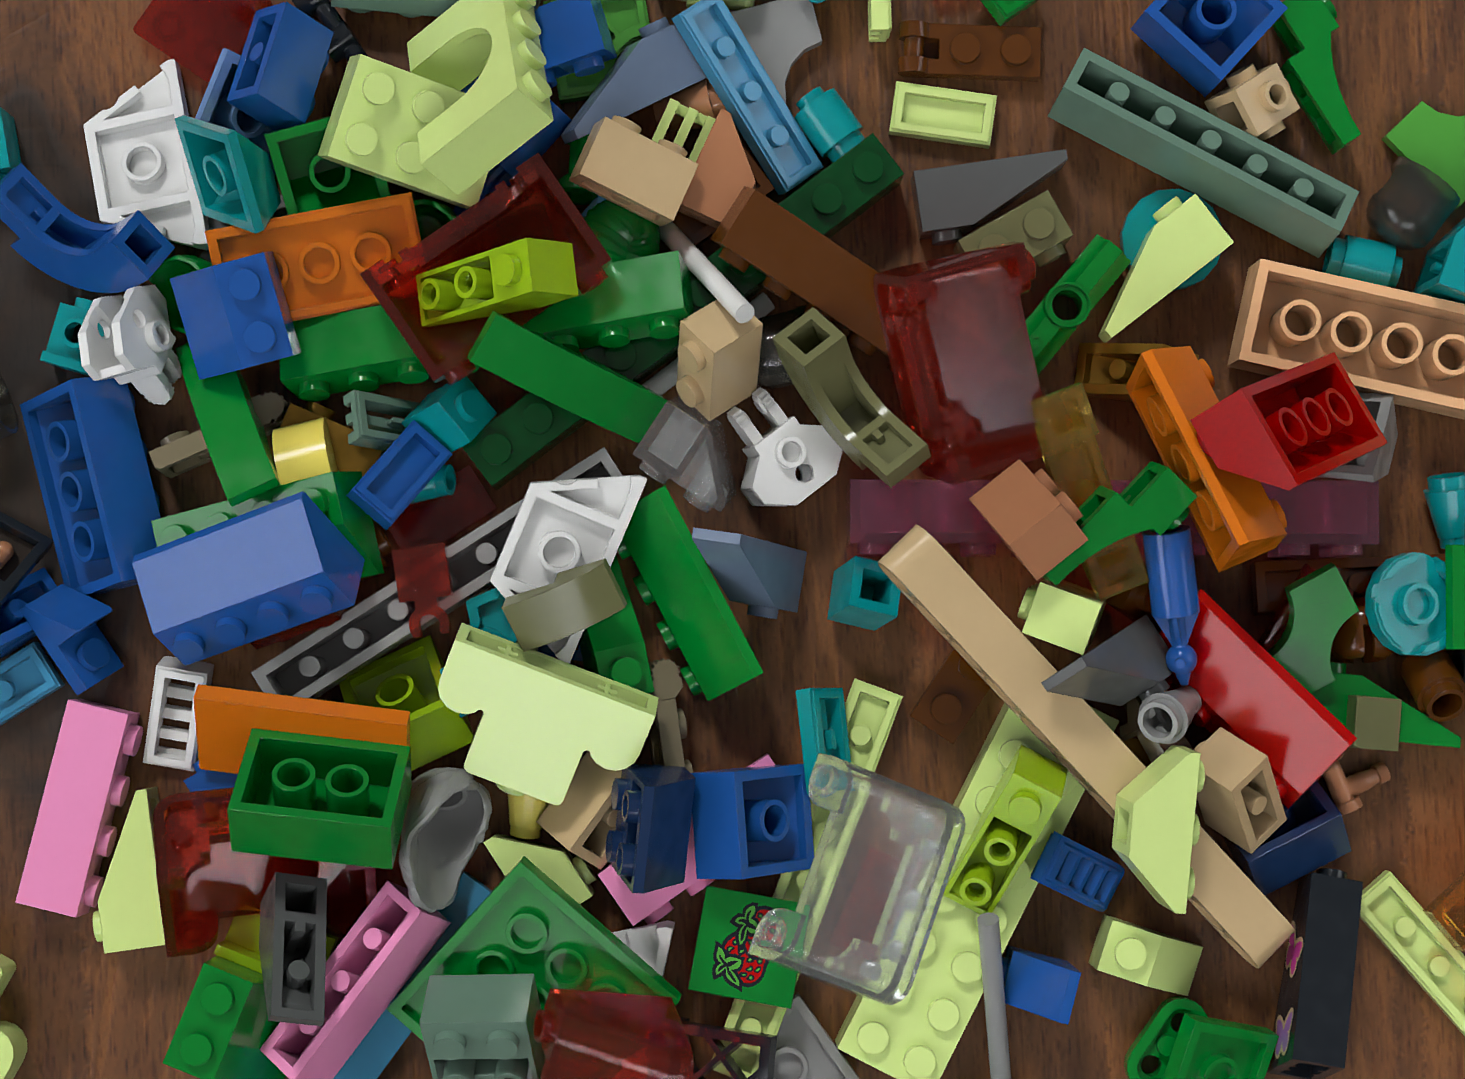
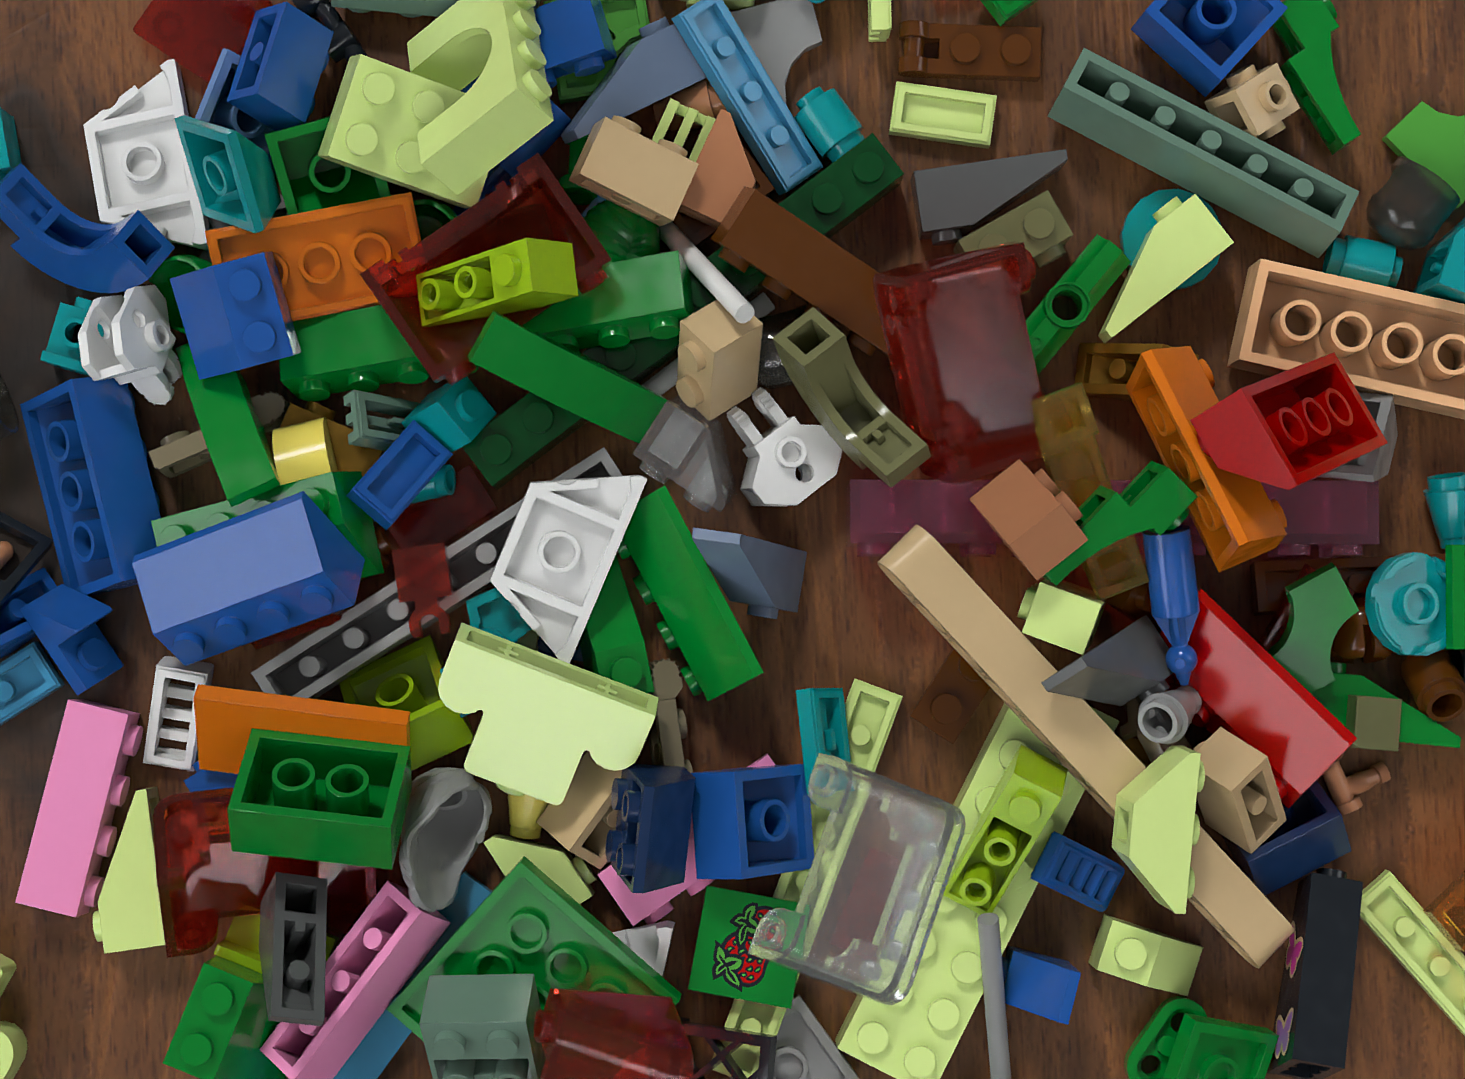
olive slope [502,558,627,652] -> none
teal brick [827,556,901,631] -> none

